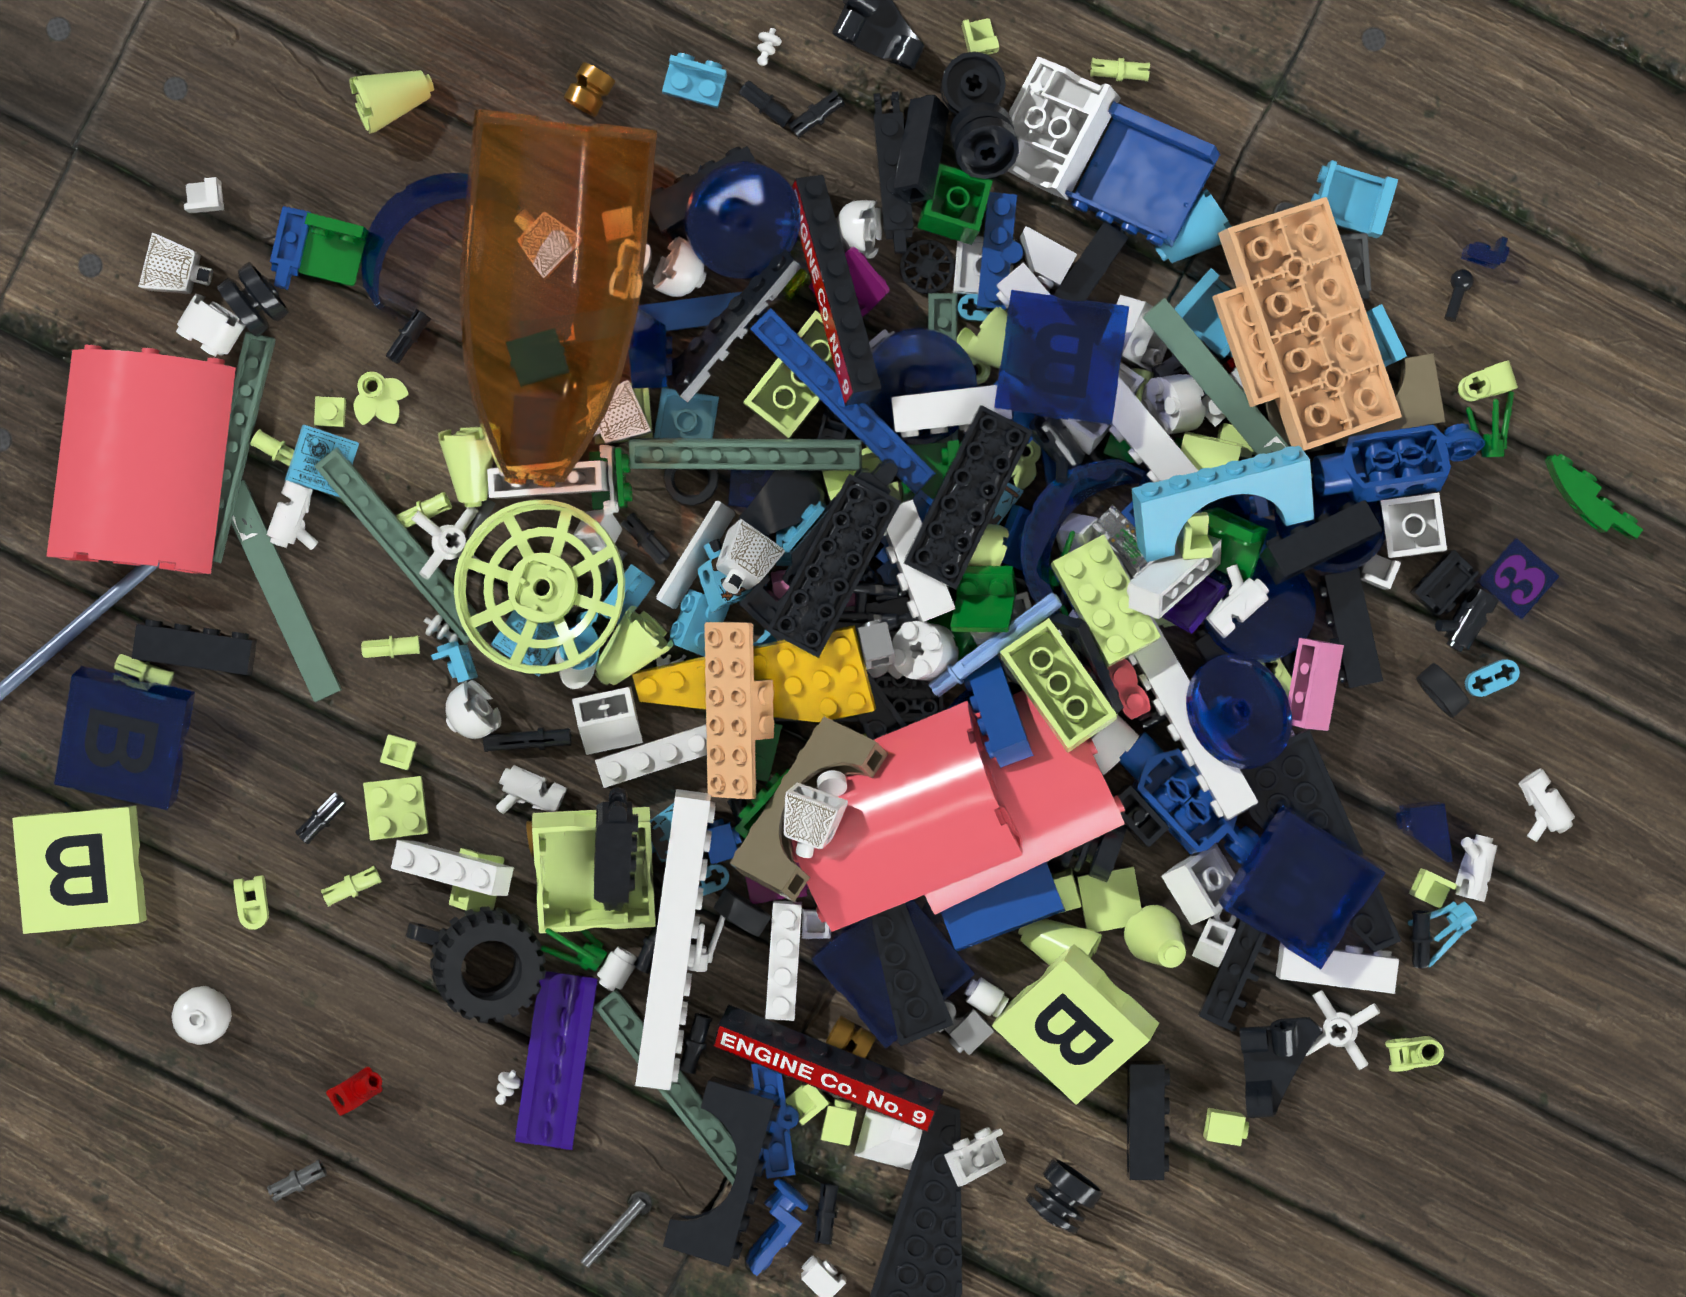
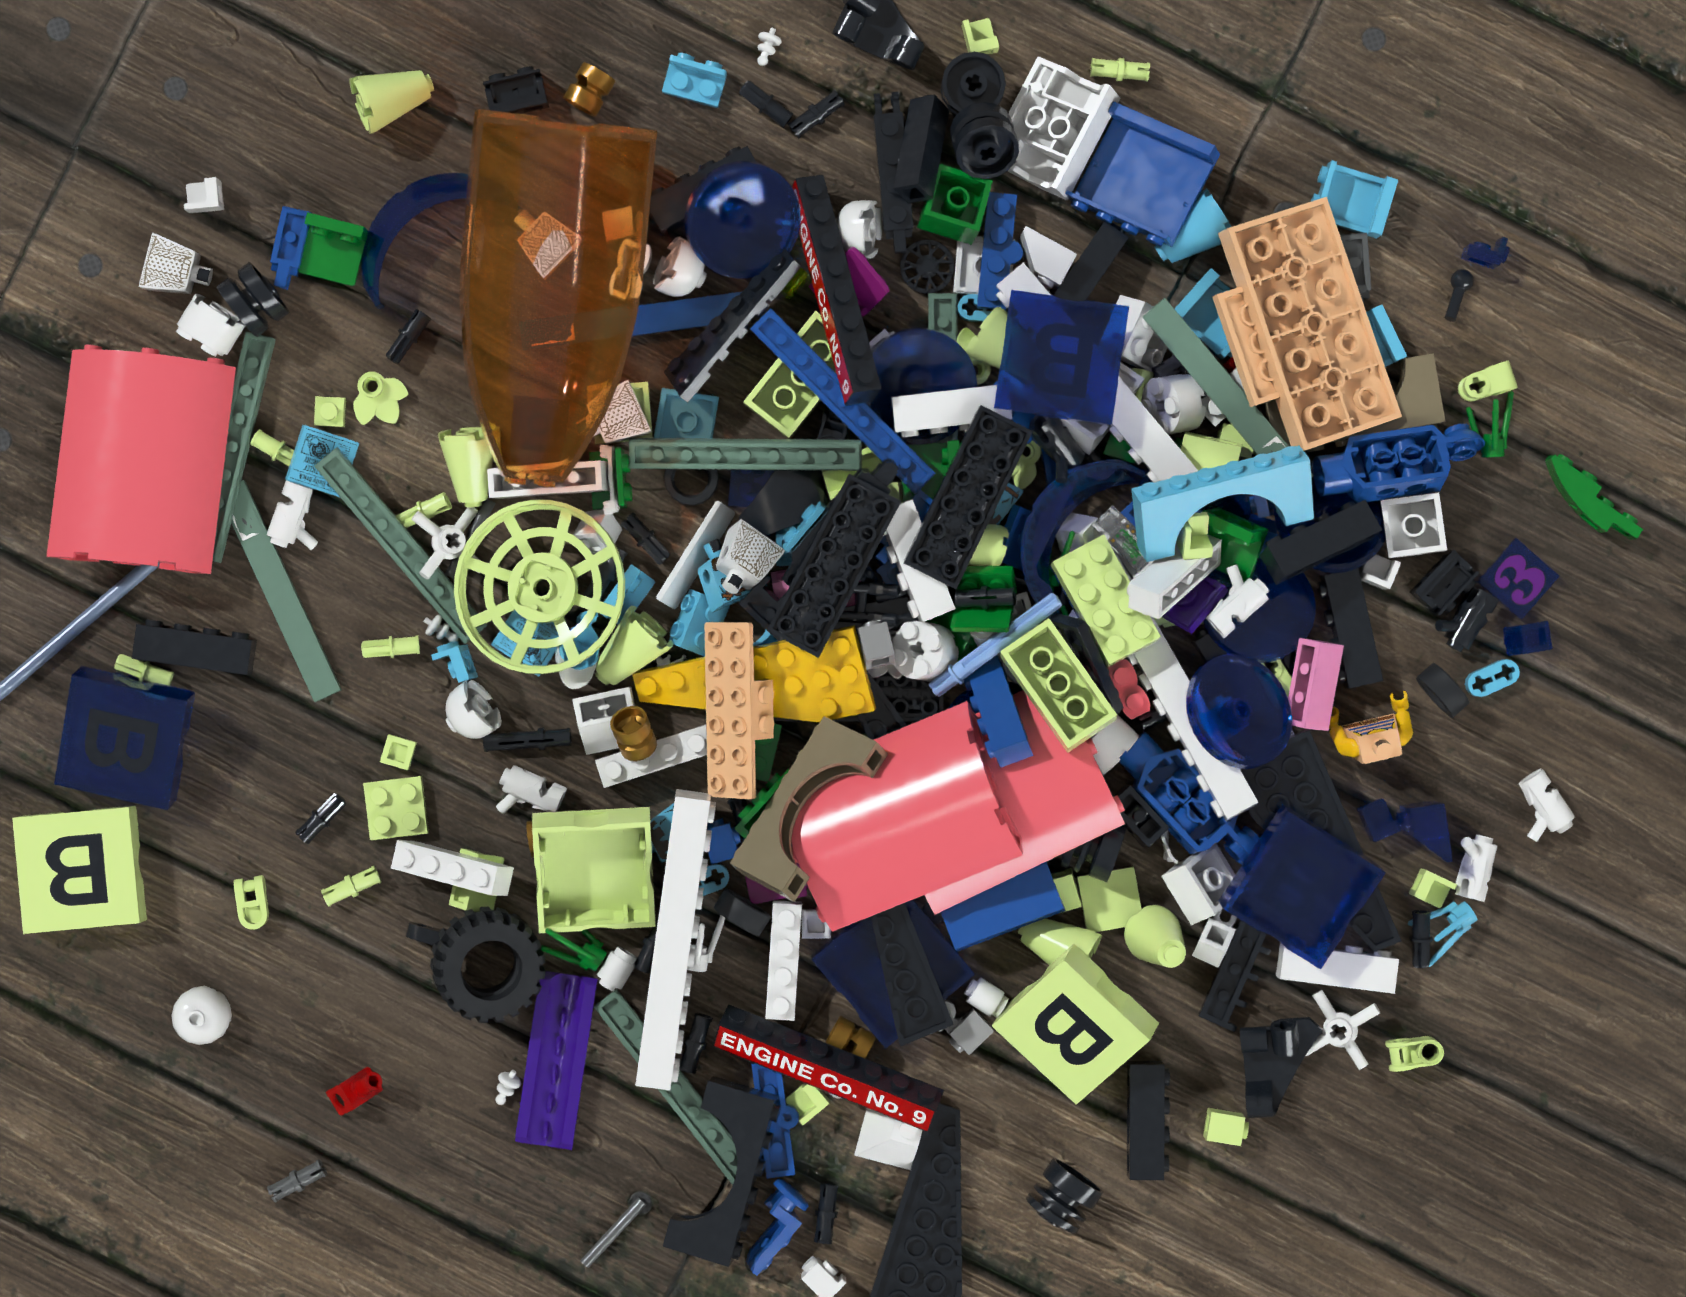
clear green piece [506,328,569,387] -> none
black hinge [594,787,638,911] -> none
clear blue slope [628,305,673,388] -> none
white torso [784,782,848,858] -> none
white tile [817,770,847,797] -> none
yellowish green brick [821,1099,857,1146] -> none
white bracket [944,1127,1006,1187] -> none
none -> black hinge [483,66,550,121]
none -> pearl gold wheel [610,706,657,761]
none -> black pin [955,586,1016,609]
none -> white piece [1161,830,1178,864]
none -> torso [1329,691,1413,764]
none -> clear blue panel [1357,798,1402,842]
none -> clear blue bracket [1503,621,1553,656]

